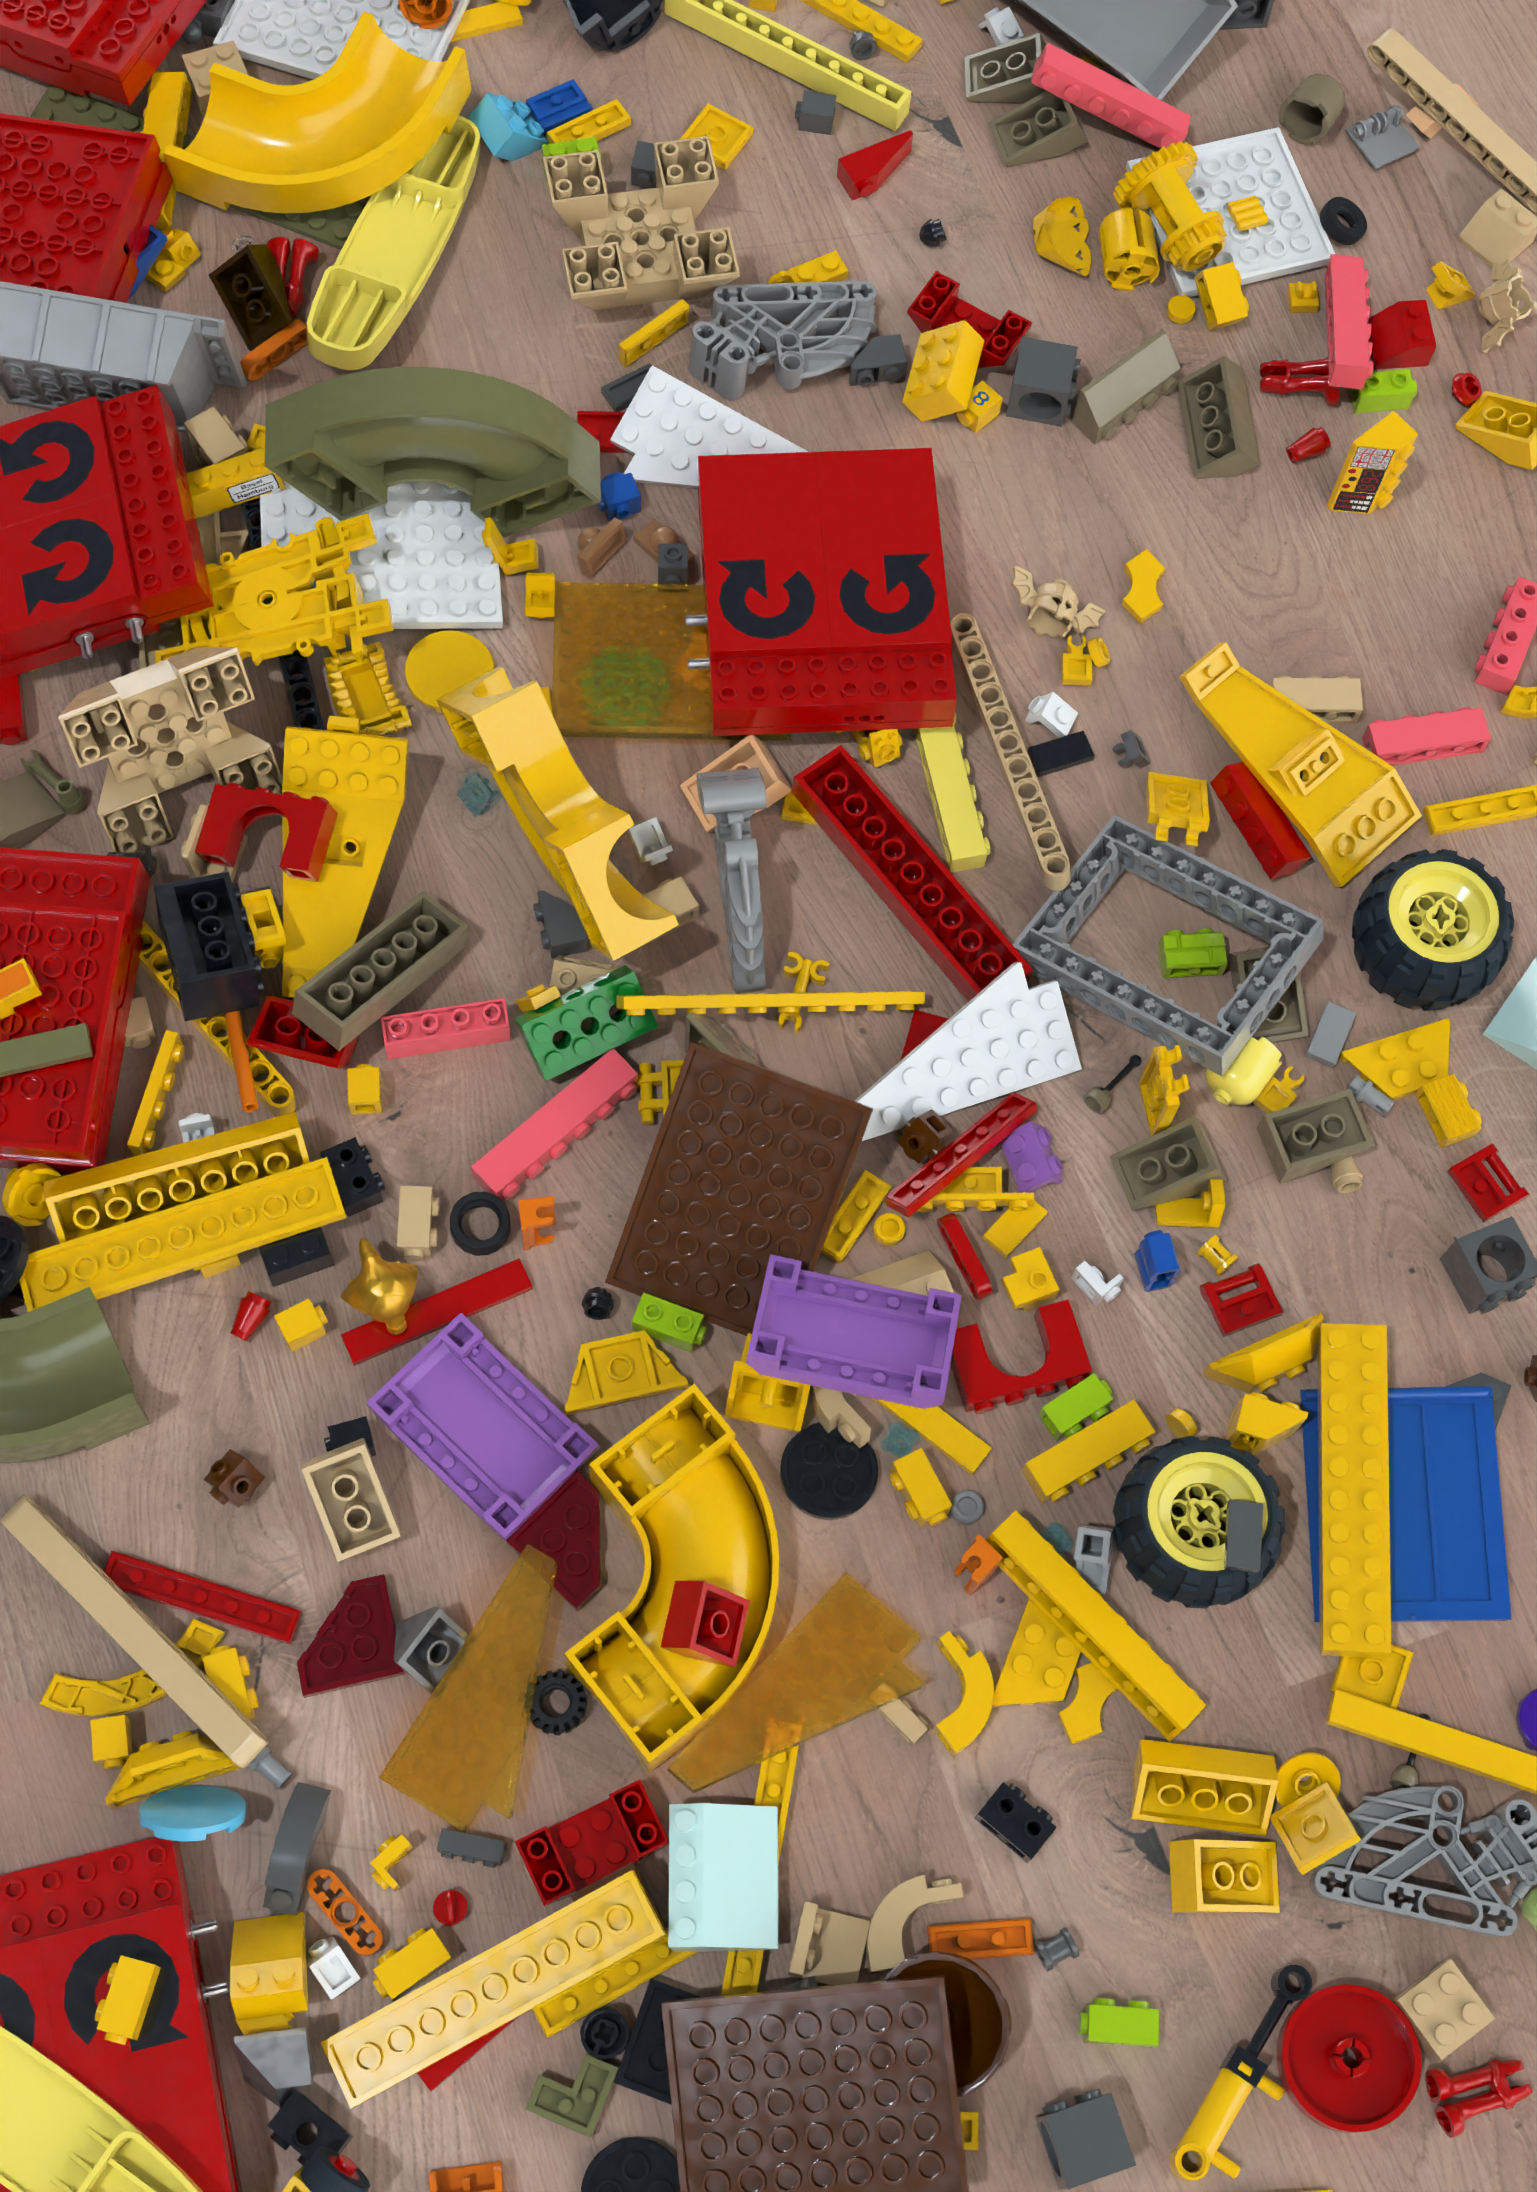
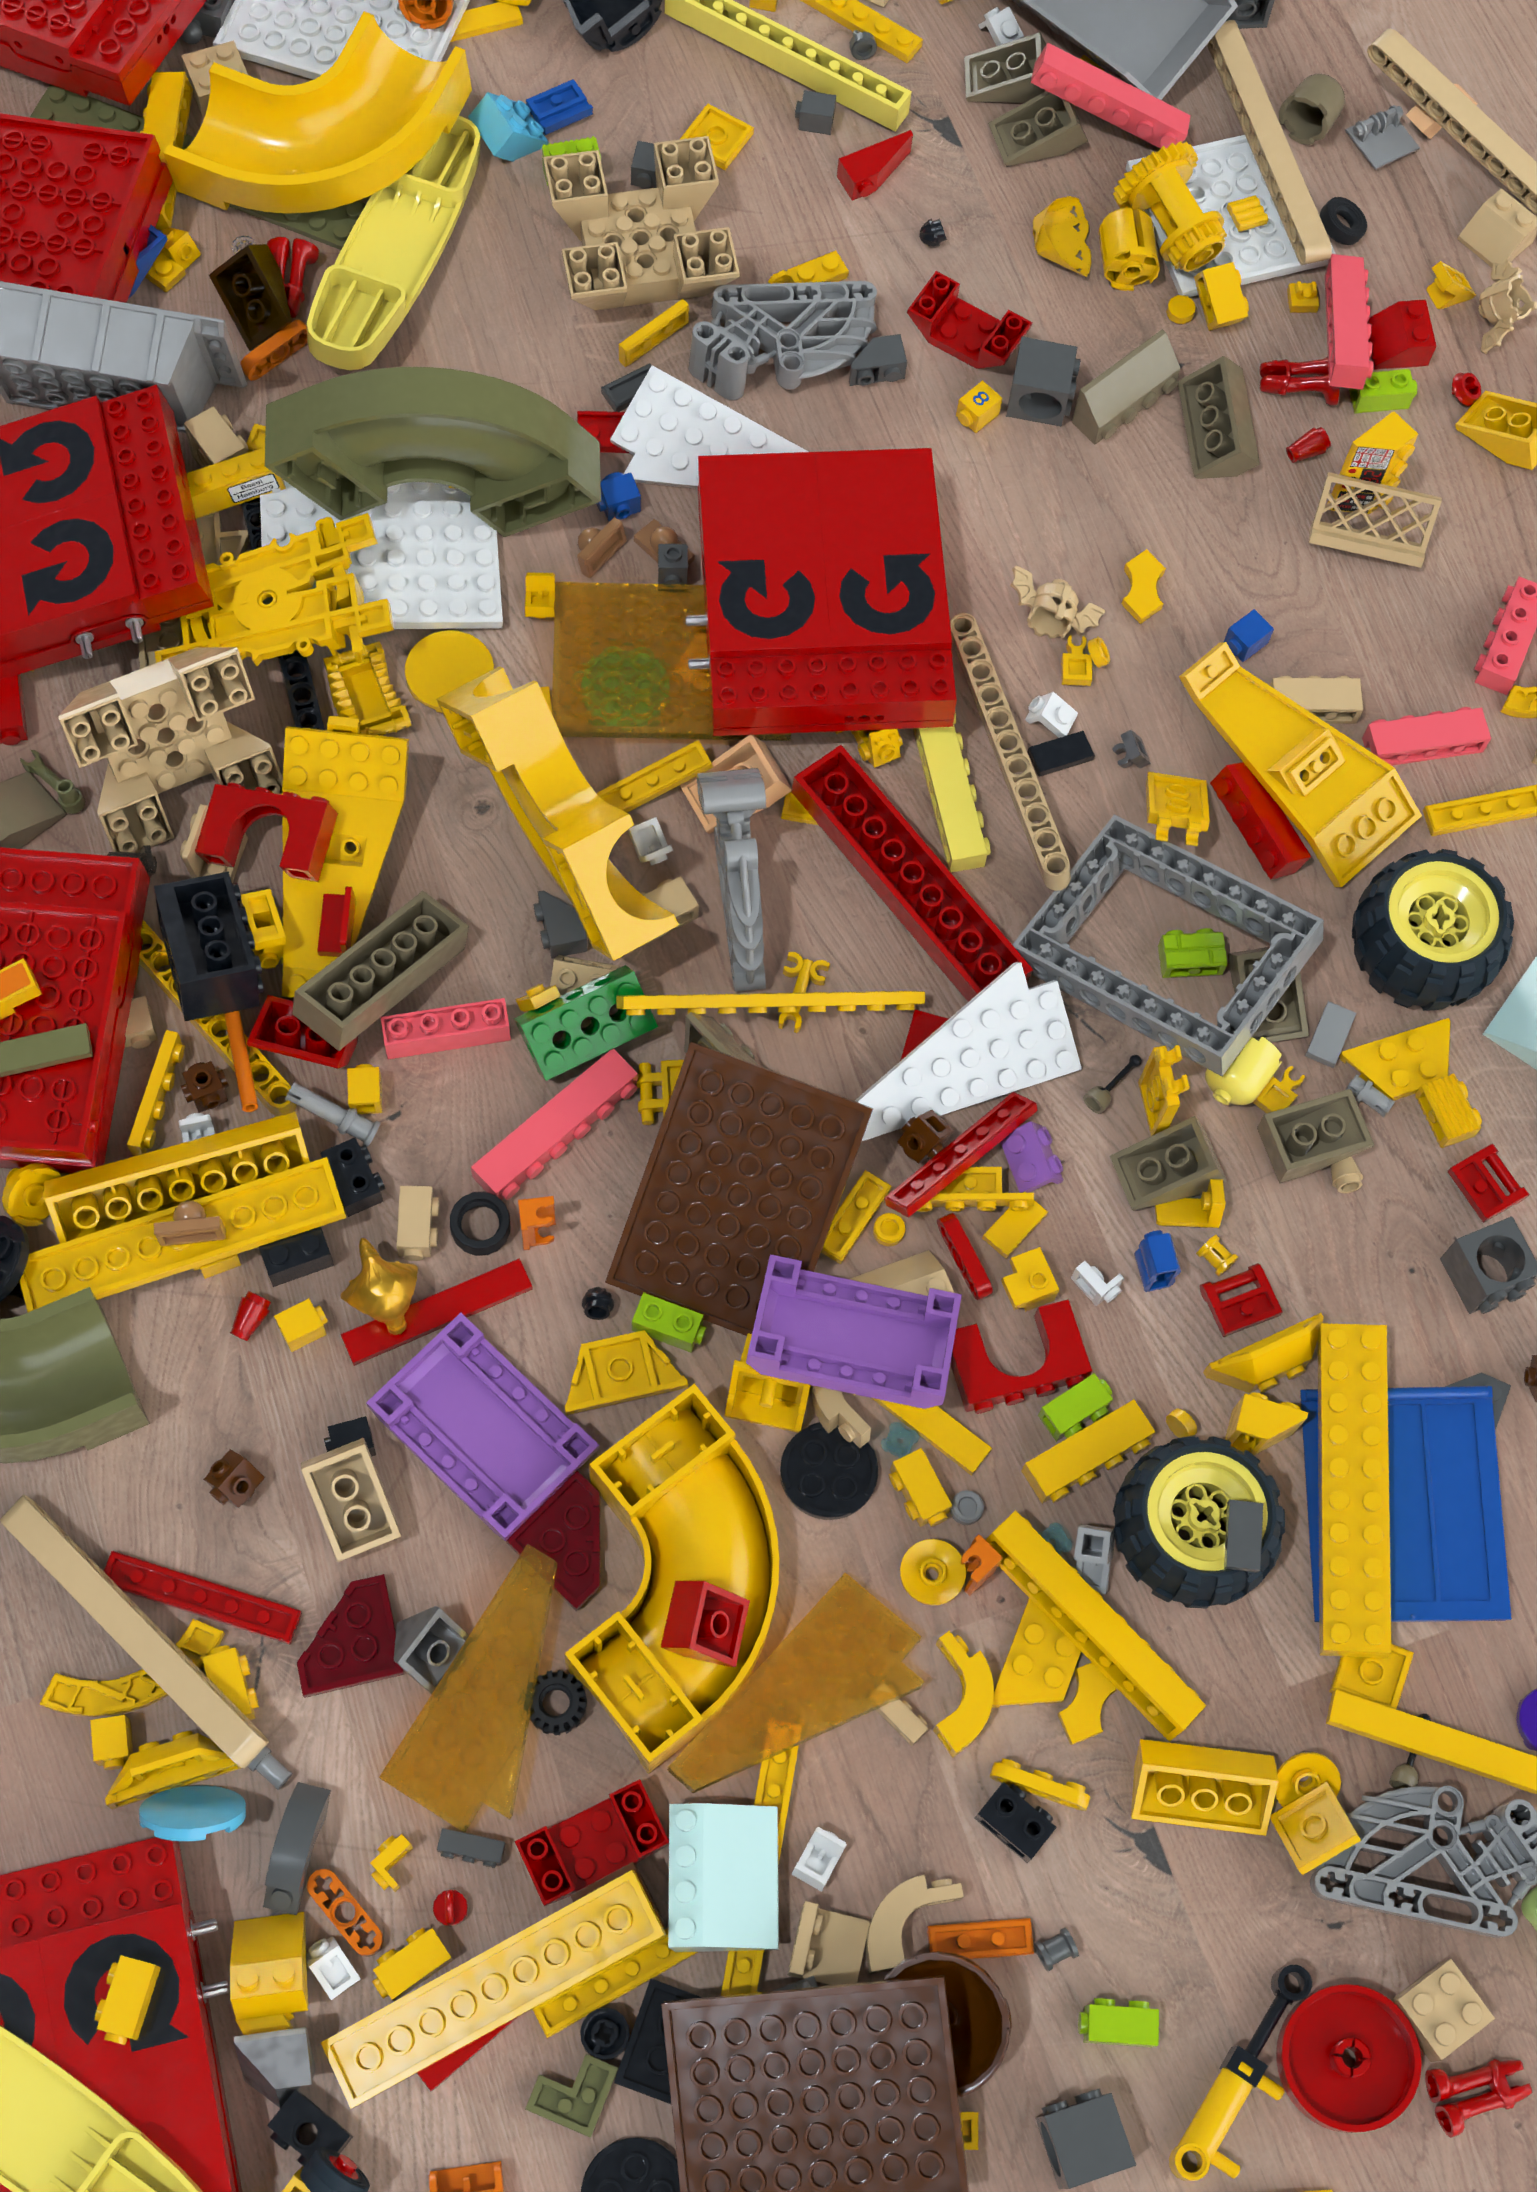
clear light blue tile [457,772,499,816] -> none
yellow bracket [482,517,539,576] -> none
yellow plate [547,99,631,144] -> none
yellow brick [902,320,984,422] -> none
yellow slope [1169,1839,1280,1913] -> none
none -> medium nougat tile [154,1200,226,1246]
none -> reddish brown brick [181,1061,229,1113]
none -> light grey pin [285,1081,381,1147]
none -> red panel [317,886,356,957]
none -> yellow tile [597,739,714,813]
none -> white bracket [792,1827,847,1892]
none -> yellow dish [900,1539,966,1606]
none -> yellow plate [989,1758,1090,1811]
none -> tan beam [1207,20,1332,265]
none -> blue brick [1224,609,1274,662]
none -> tan fence [1309,472,1442,568]

